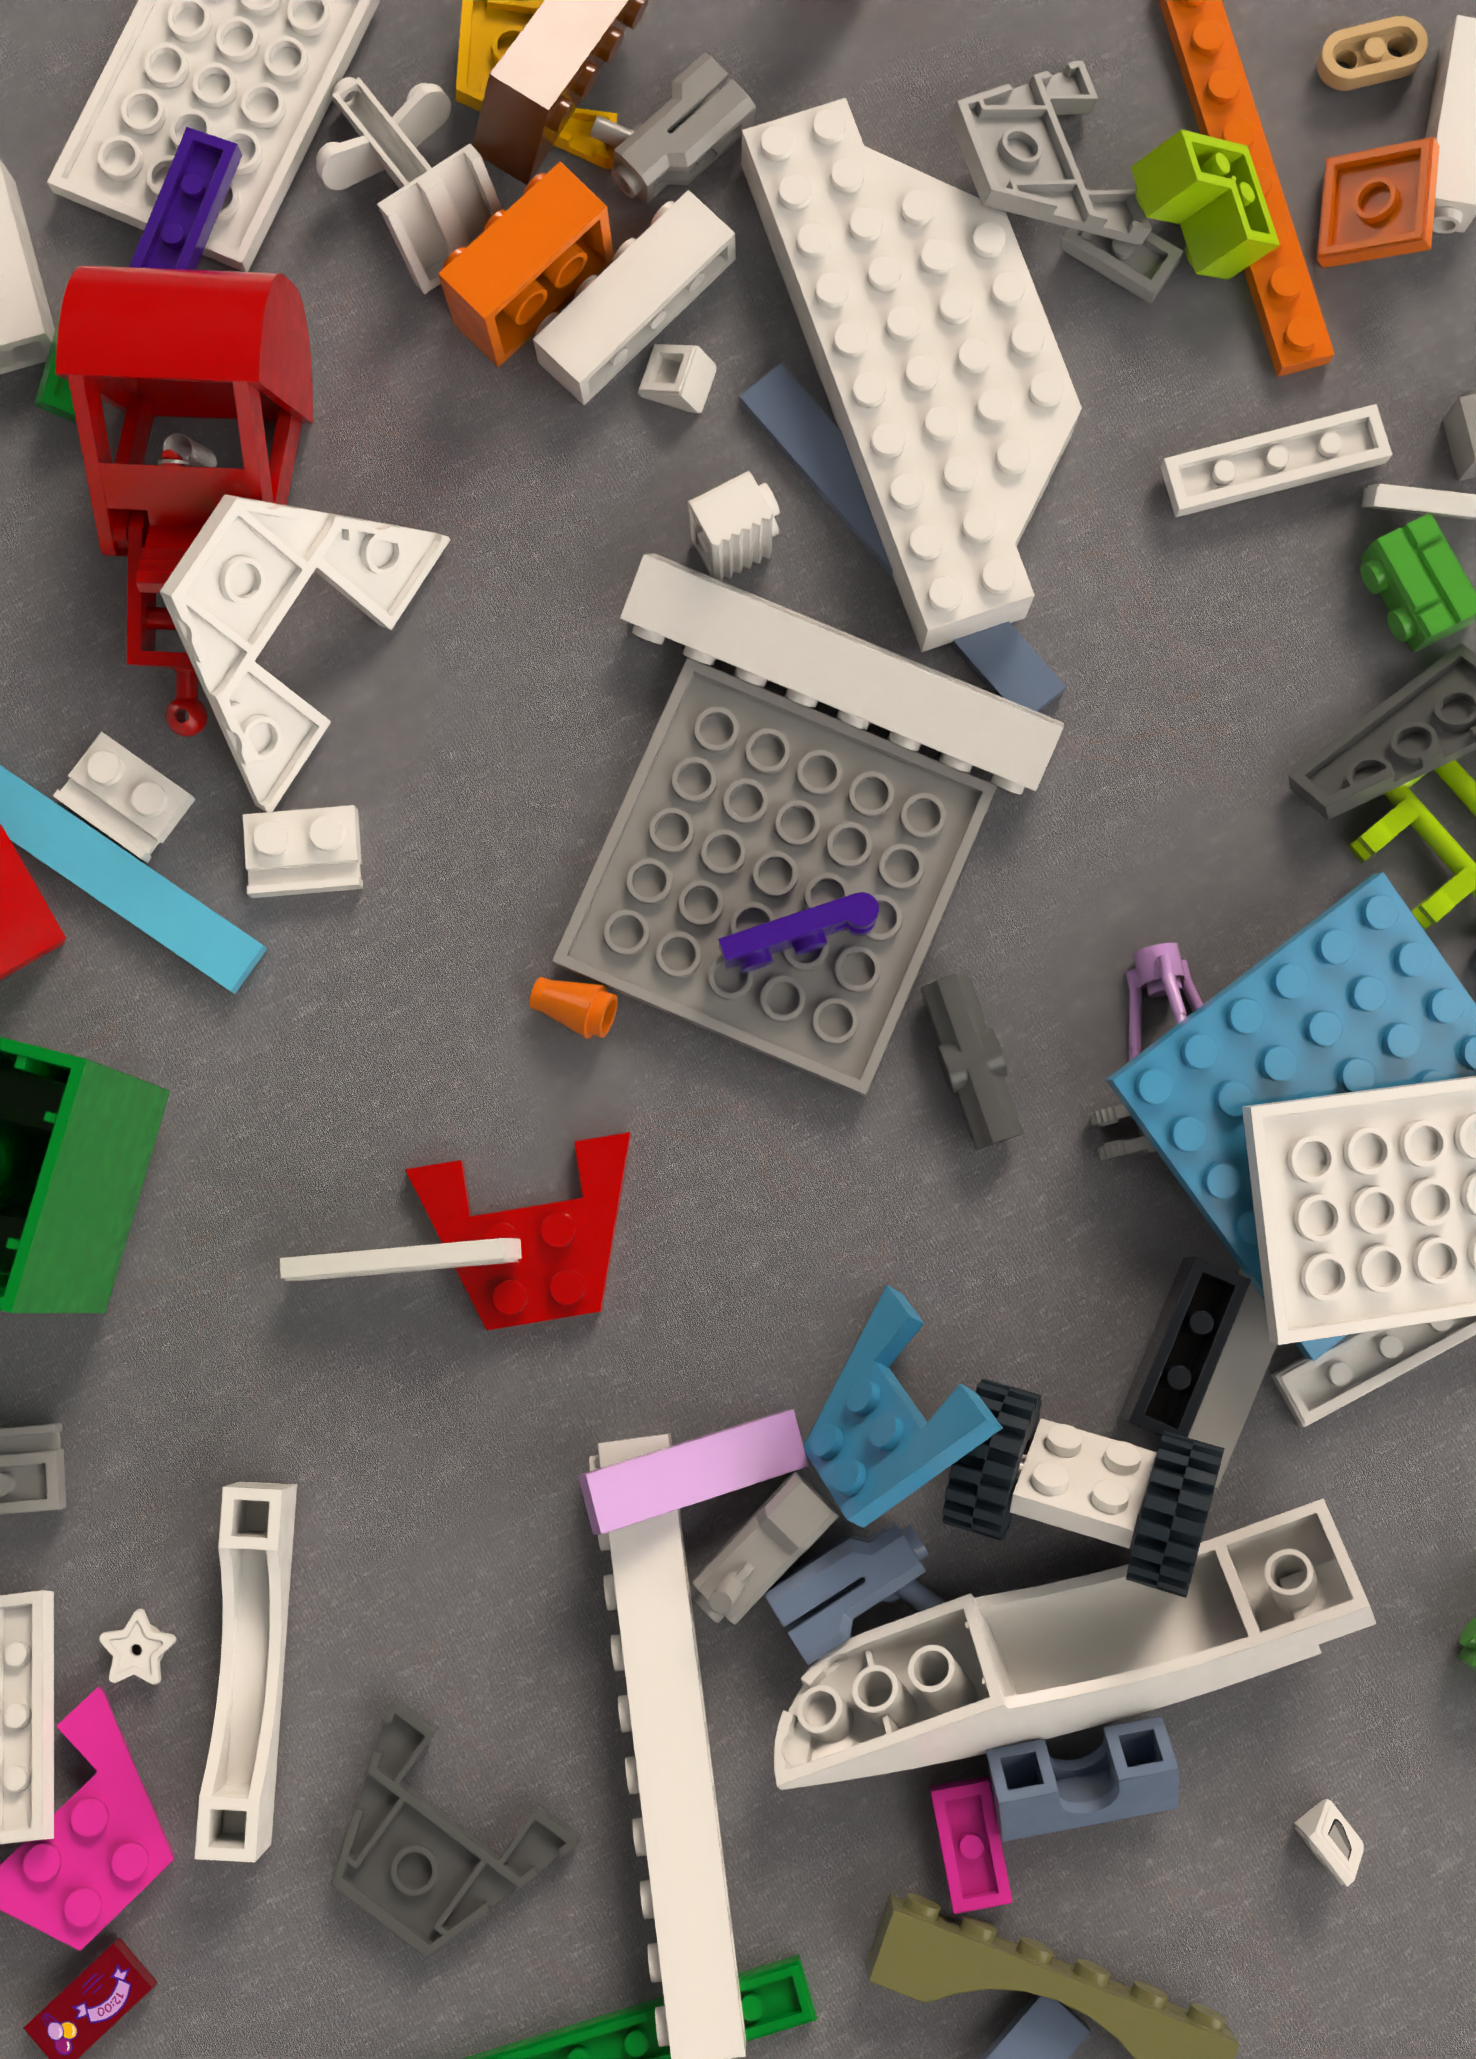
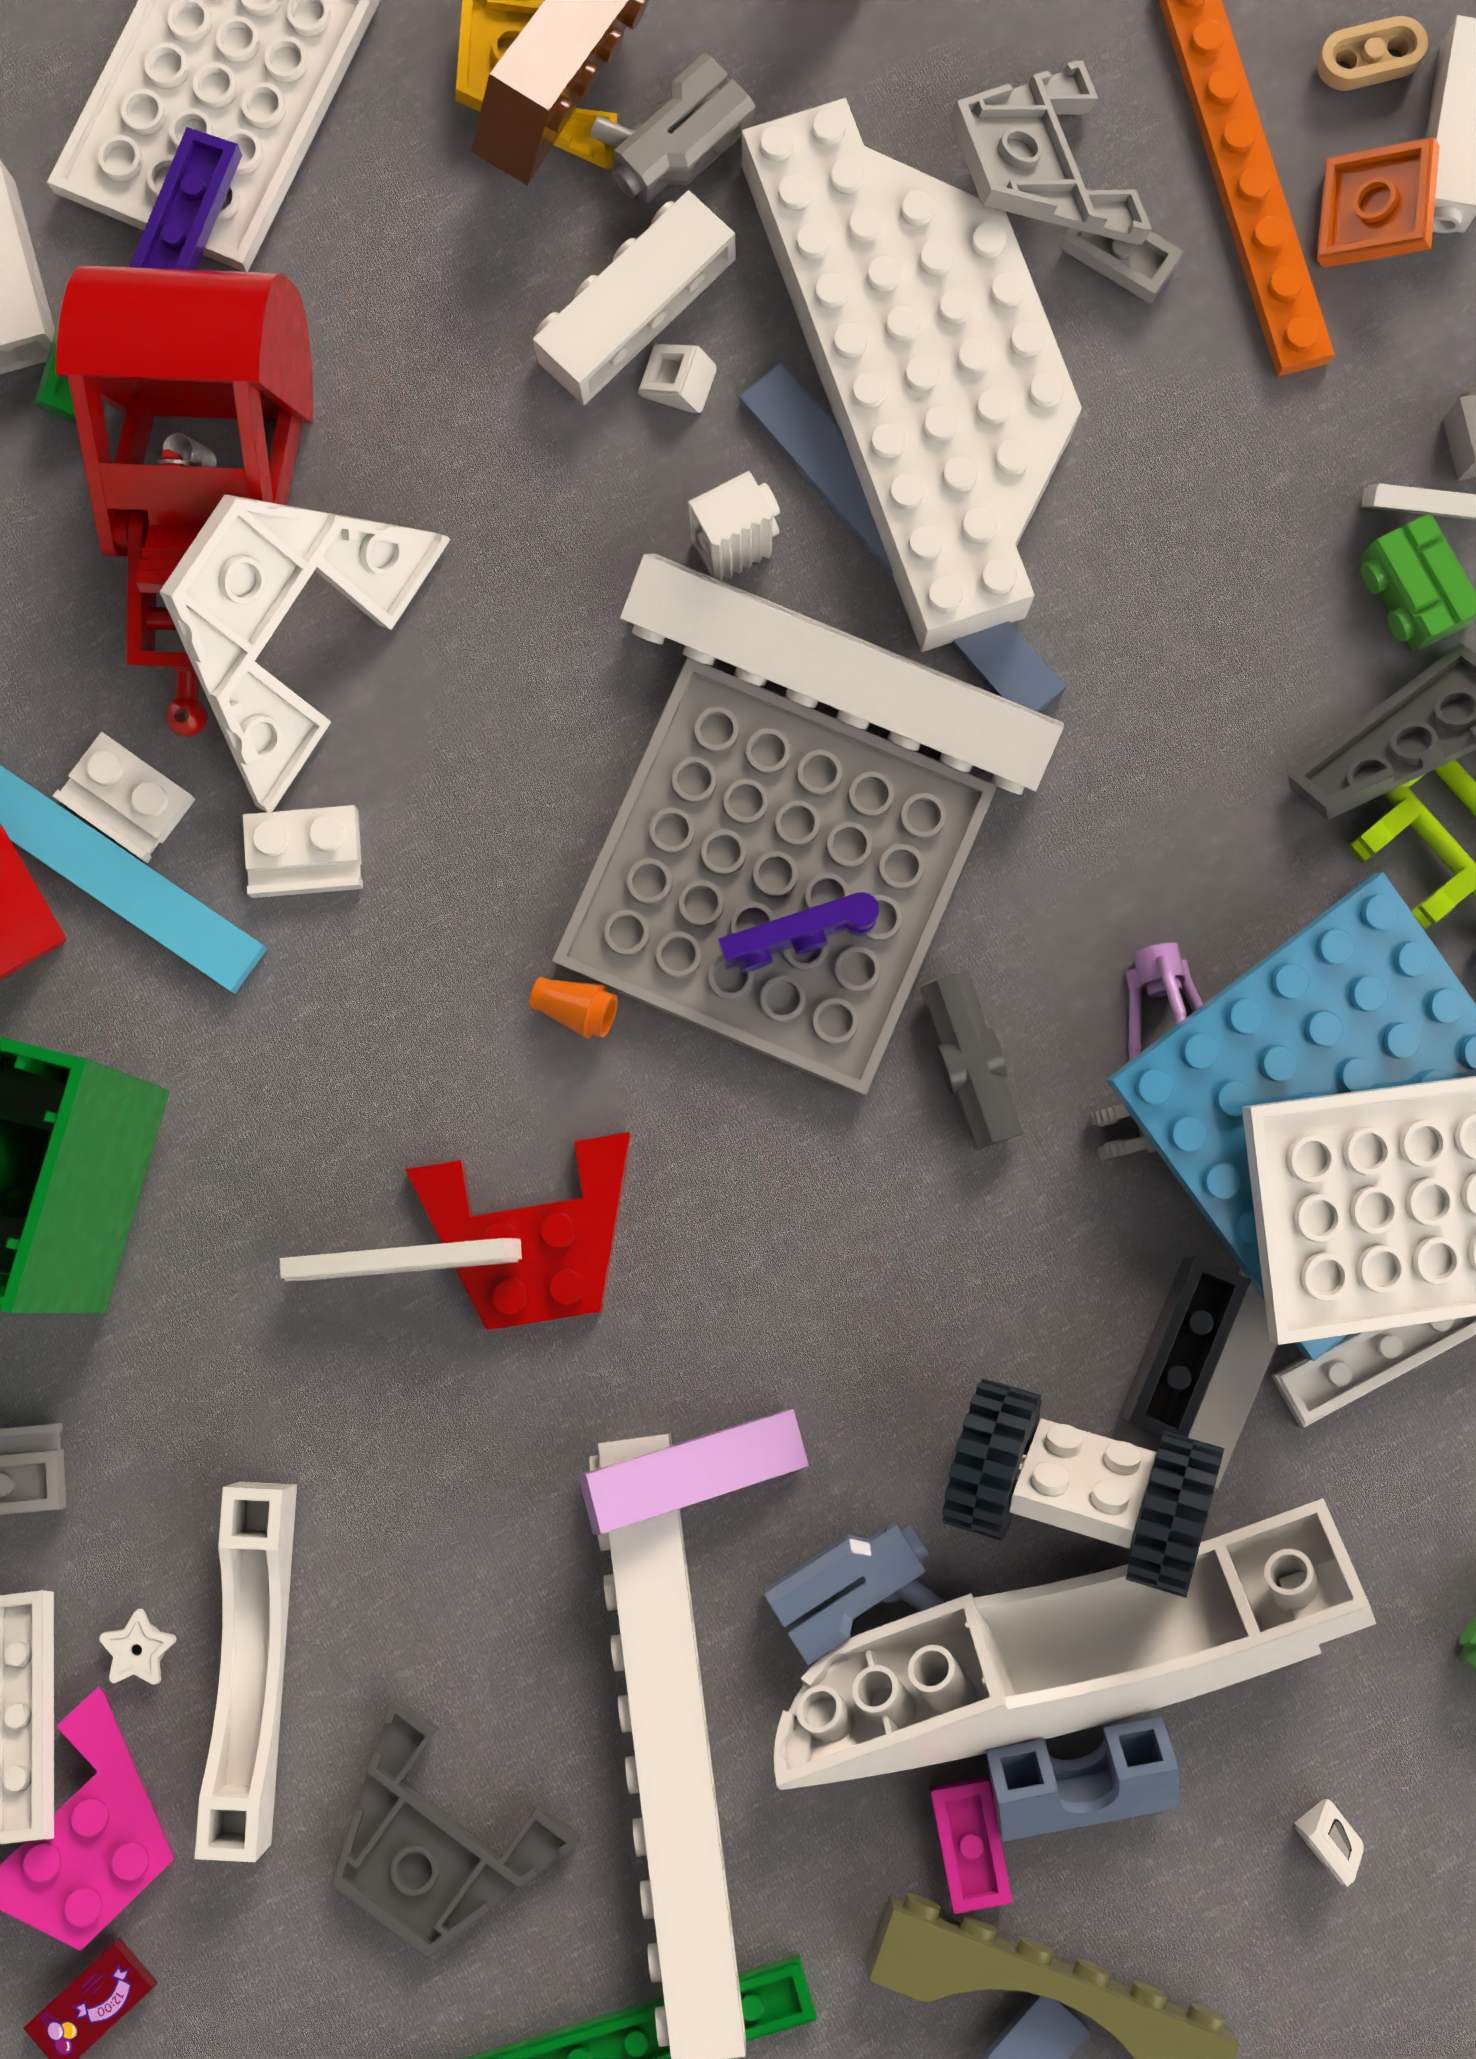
white piece [316,77,503,294] -> none
orange brick [438,161,614,367] -> none
light grey piece [692,1471,839,1625] -> none
dark azure wing [804,1285,1003,1528] -> none
lime brick [1130,129,1280,280] -> none
white plate [1160,404,1392,518] -> none

